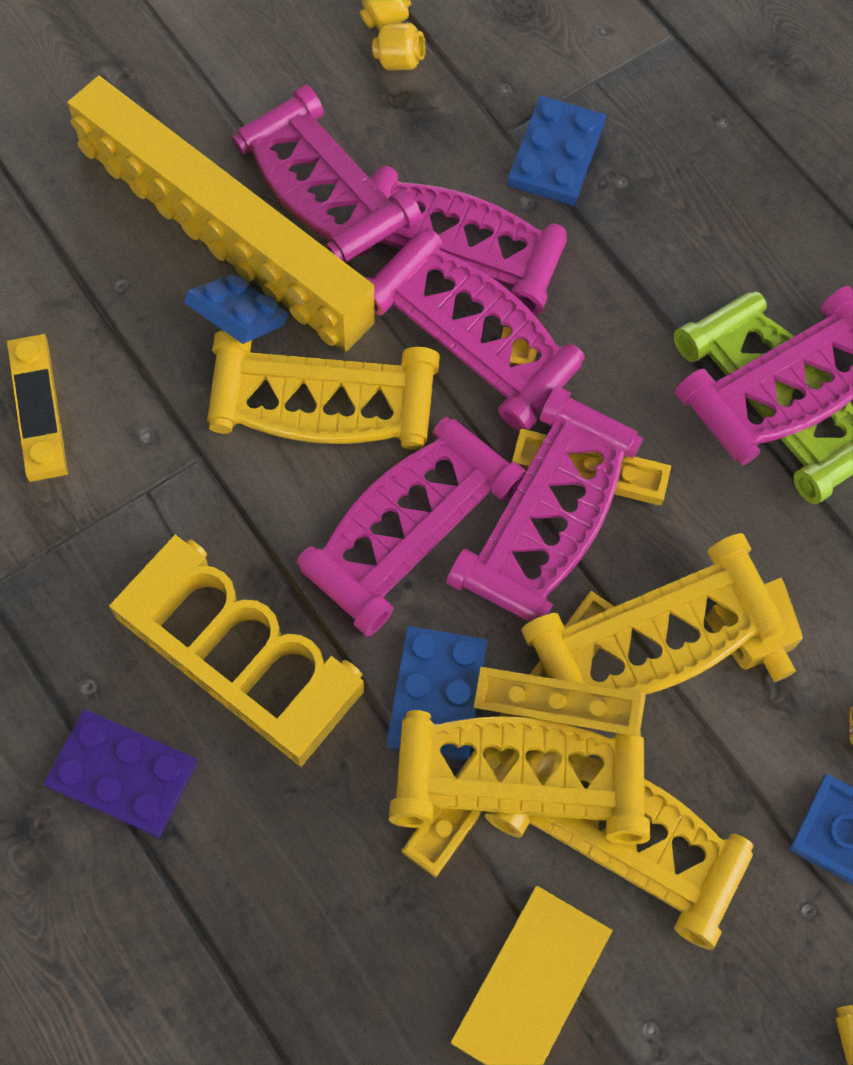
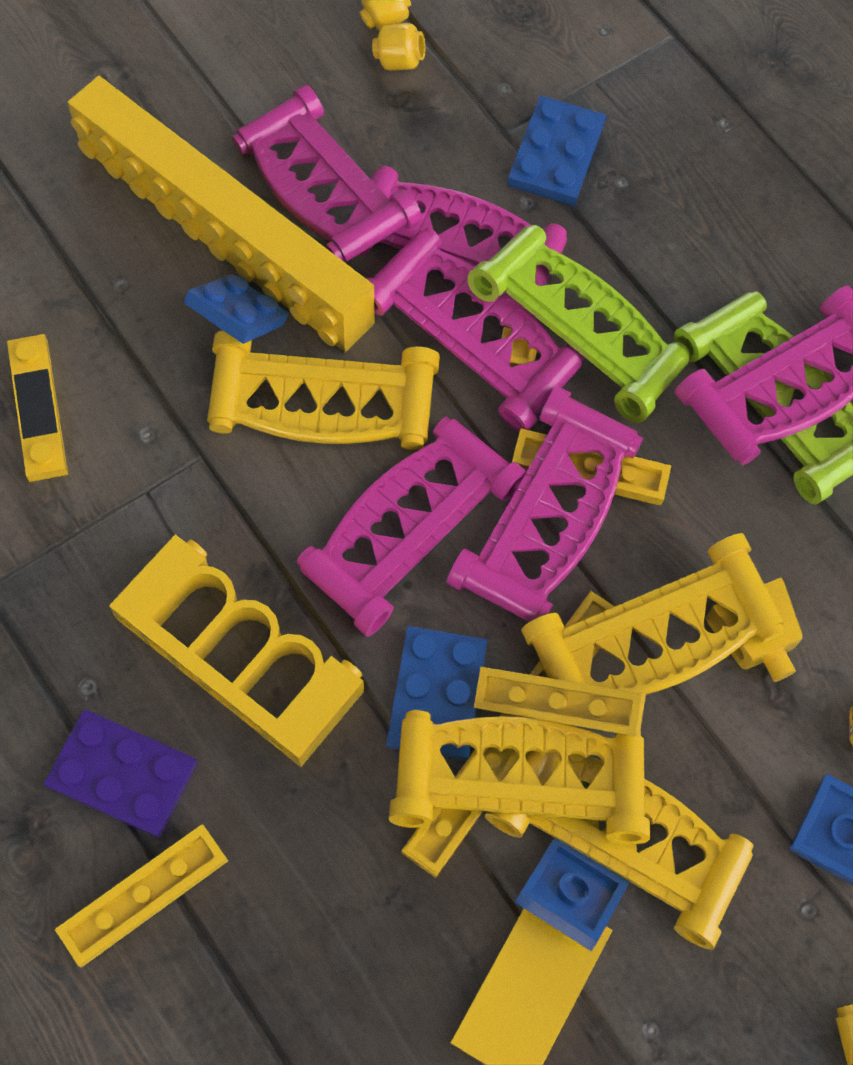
none -> yellow plate [55,824,228,968]
none -> lime piece [467,225,690,423]
none -> blue plate [515,837,630,951]

